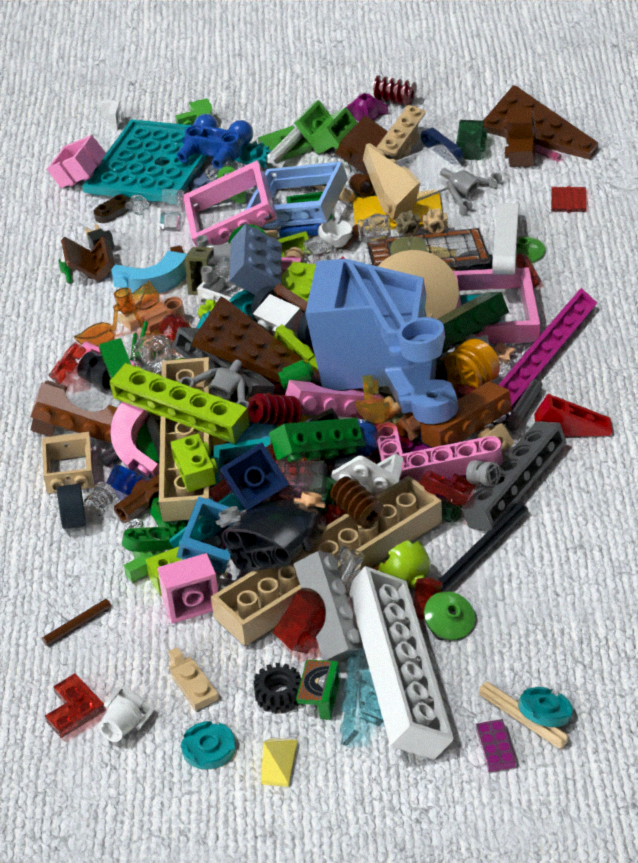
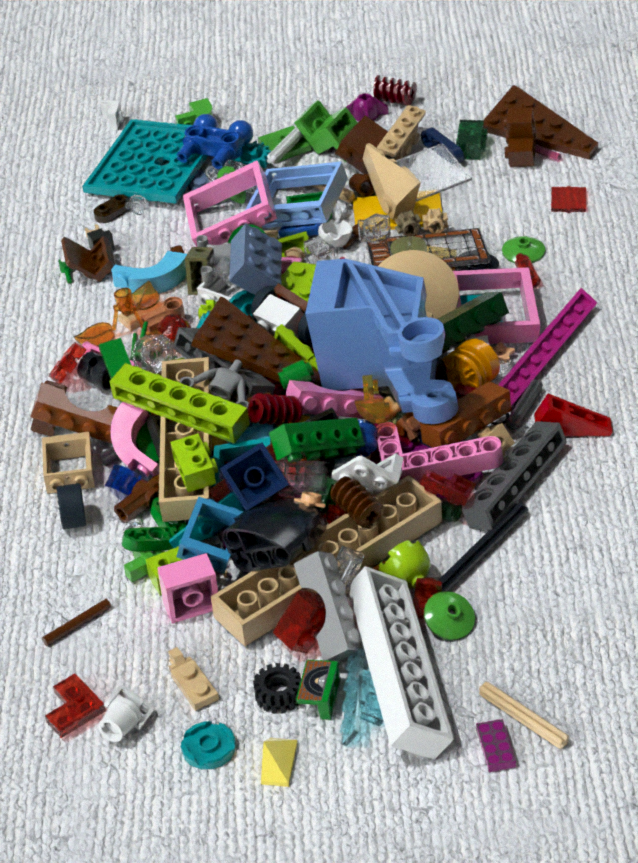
bright pink piece [47,135,106,188] -> none
clear wheel [84,482,117,516] -> none
clear slope [160,189,186,232] -> none
light grey plate [216,506,247,528] -> none
light grey piece [440,168,502,216] -> none
light grey wheel [466,460,501,487] -> none
white beam [493,203,519,275] -> none
teal tile [518,687,573,727] -> none

